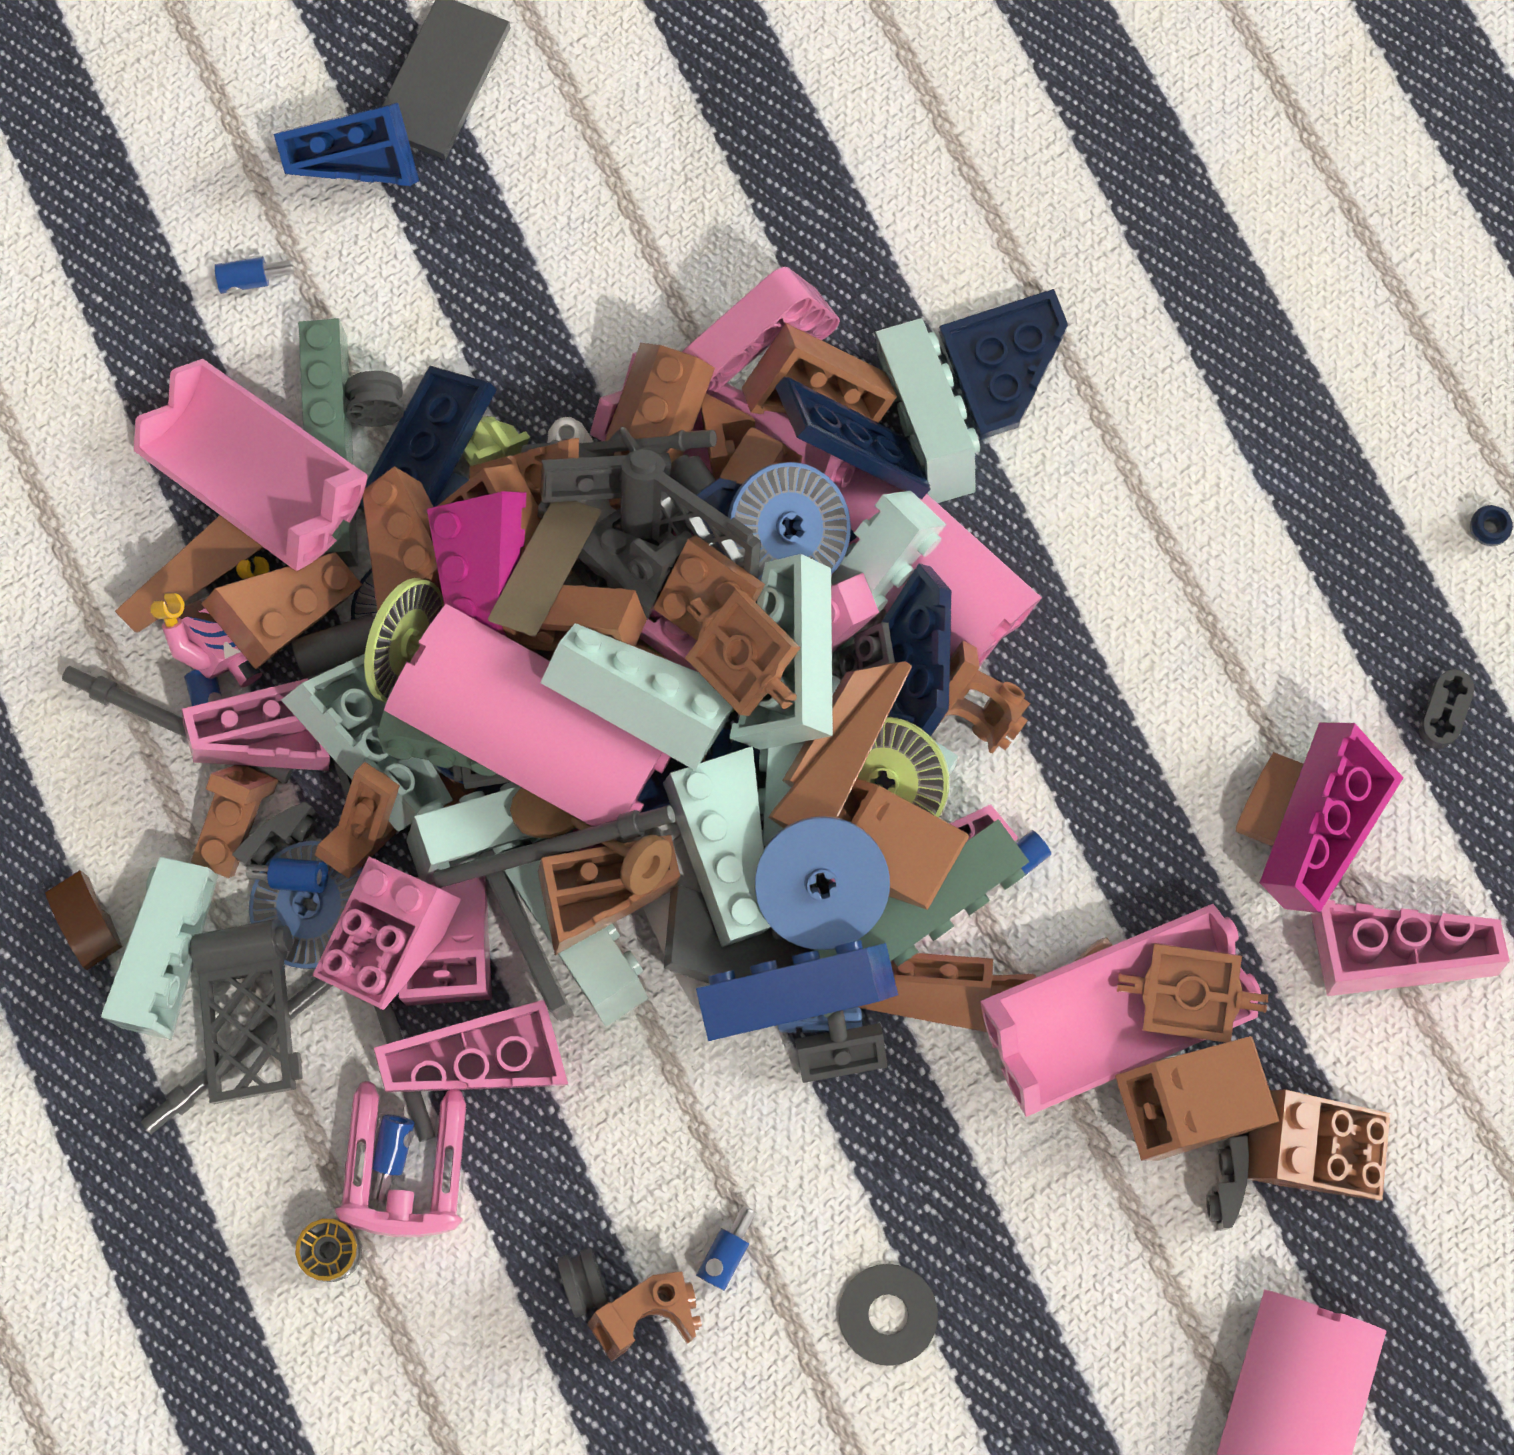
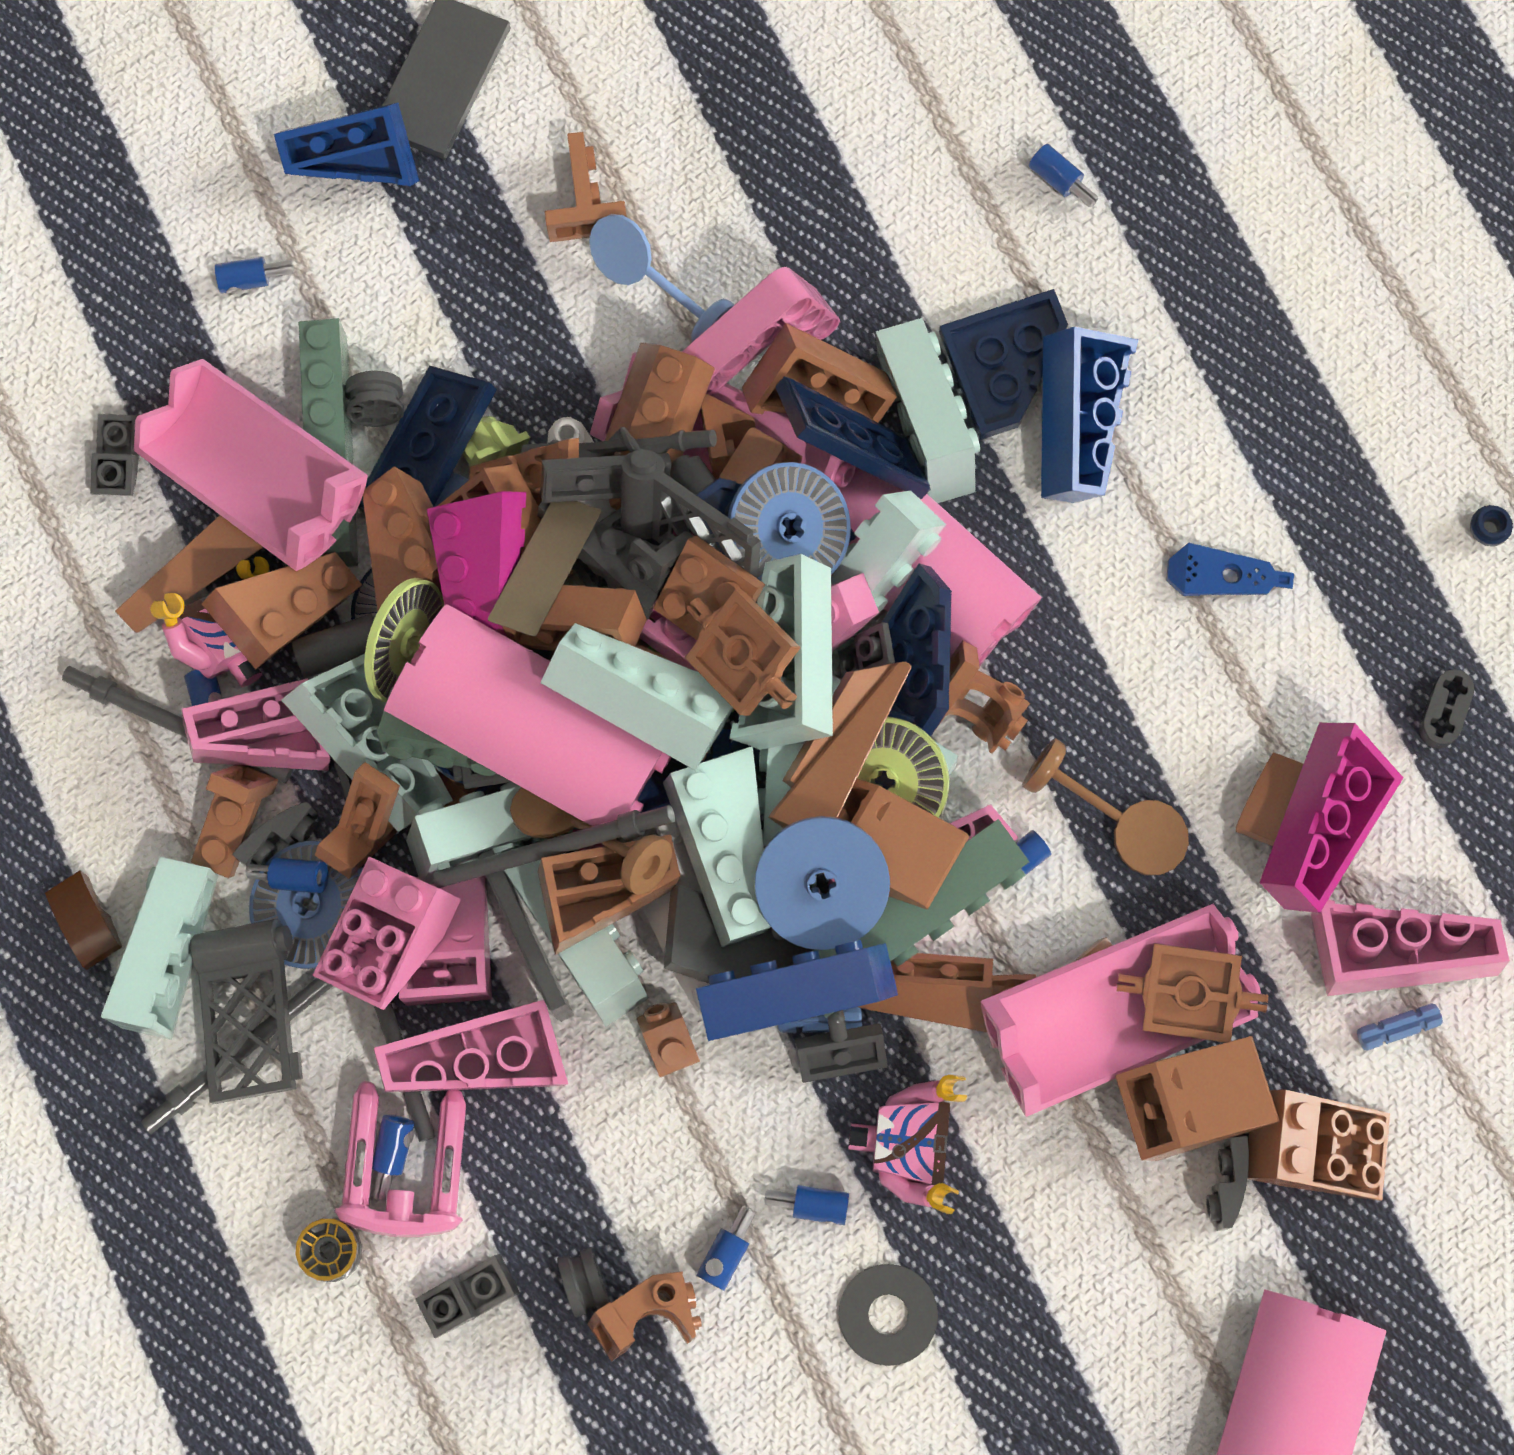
none -> dark grey slope [90,414,140,496]
none -> dark grey slope [415,1254,520,1338]
none -> nougat bracket [545,132,627,242]
none -> light blue piece [589,214,734,342]
none -> nougat bracket [637,1002,700,1077]
none -> blue piece [764,1185,849,1226]
none -> torso [848,1074,967,1214]
none -> medium nougat piece [1022,738,1189,875]
none -> blue piece [1029,144,1098,208]
none -> blue wedge [1041,326,1139,503]
none -> blue piece [1166,543,1294,596]
none -> medium blue axle [1357,1003,1443,1051]

